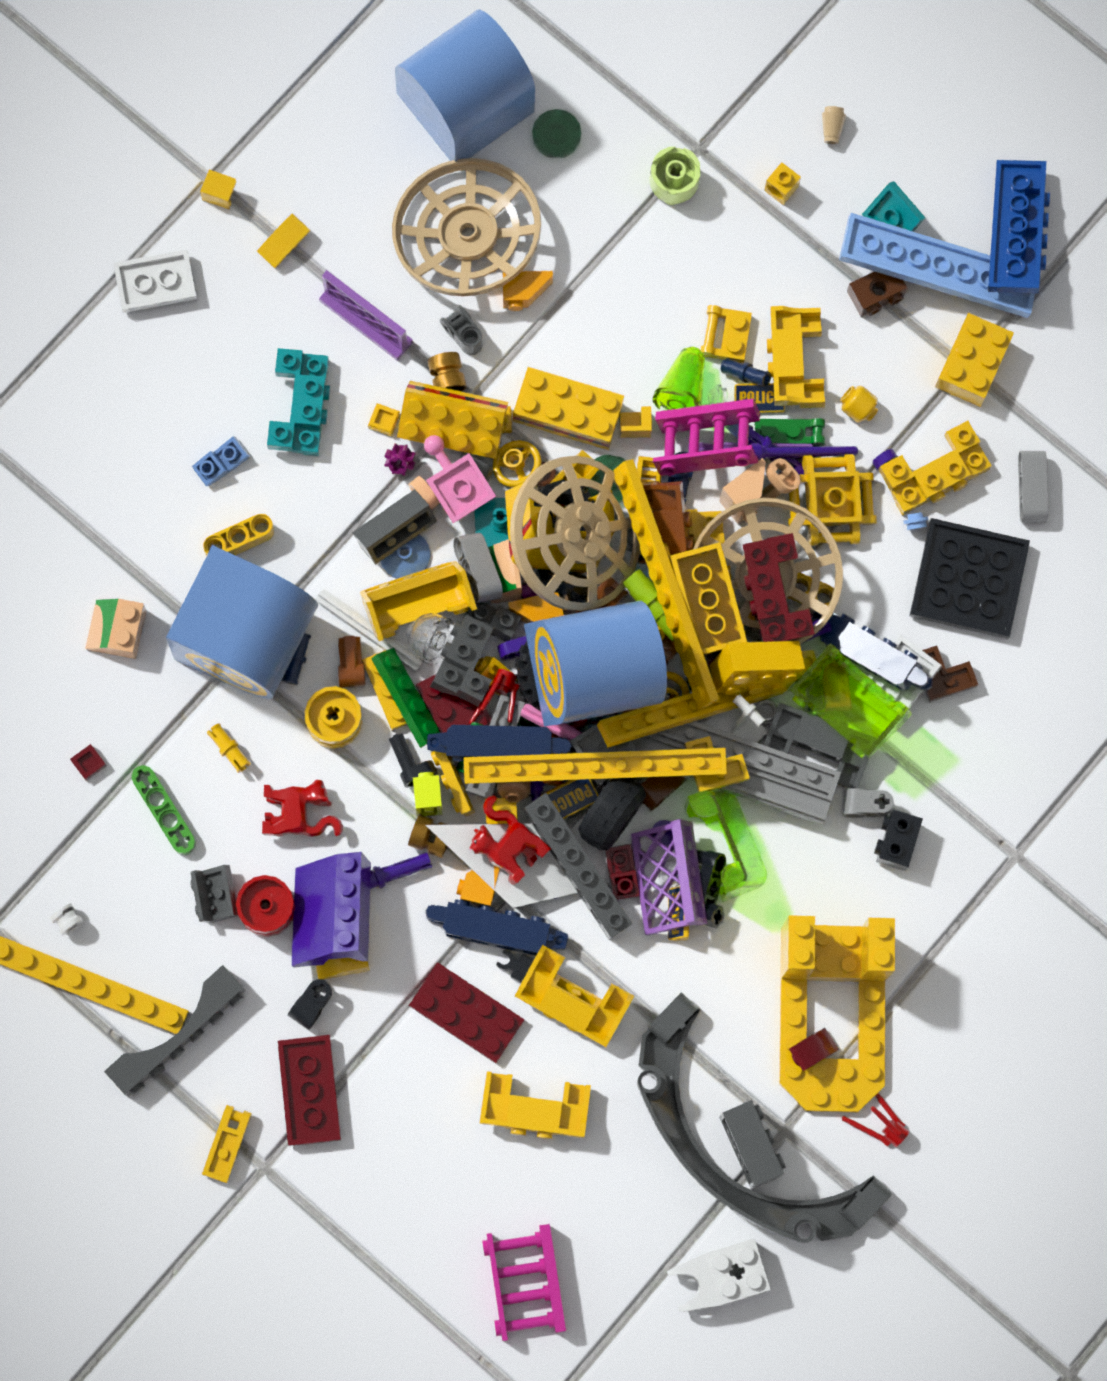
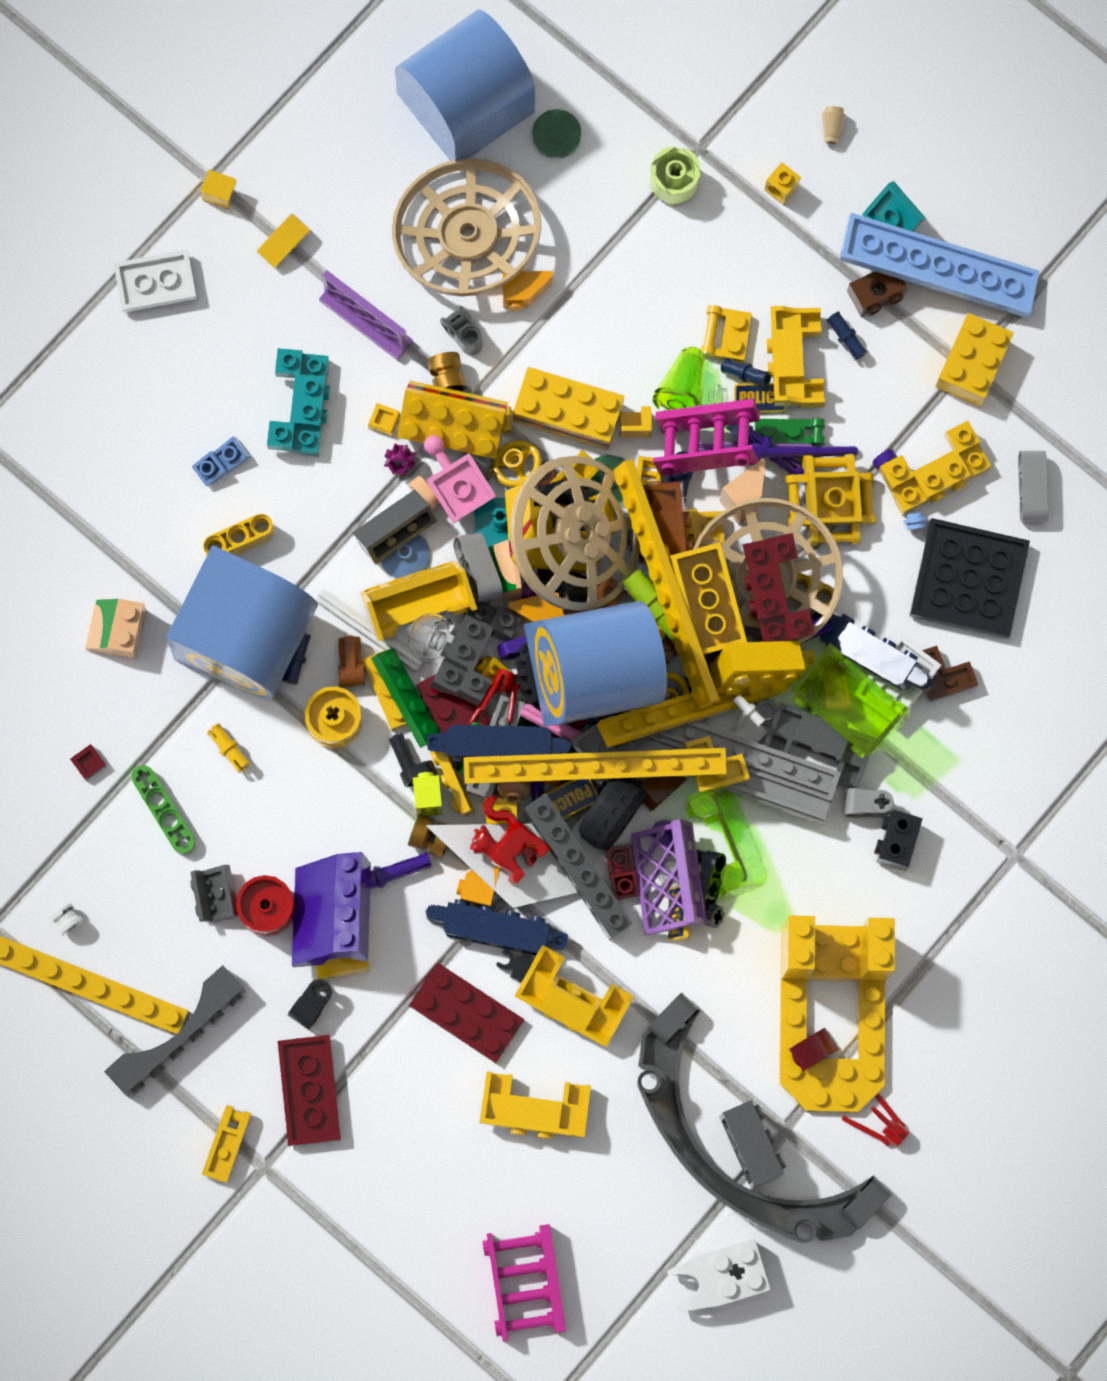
red animal [262,779,343,837] -> none
light nougat piece [761,459,800,498] -> none
yellow head [840,385,878,423] -> none
blue plate [988,160,1050,294] -> none
none -> dark blue pin [826,311,868,361]

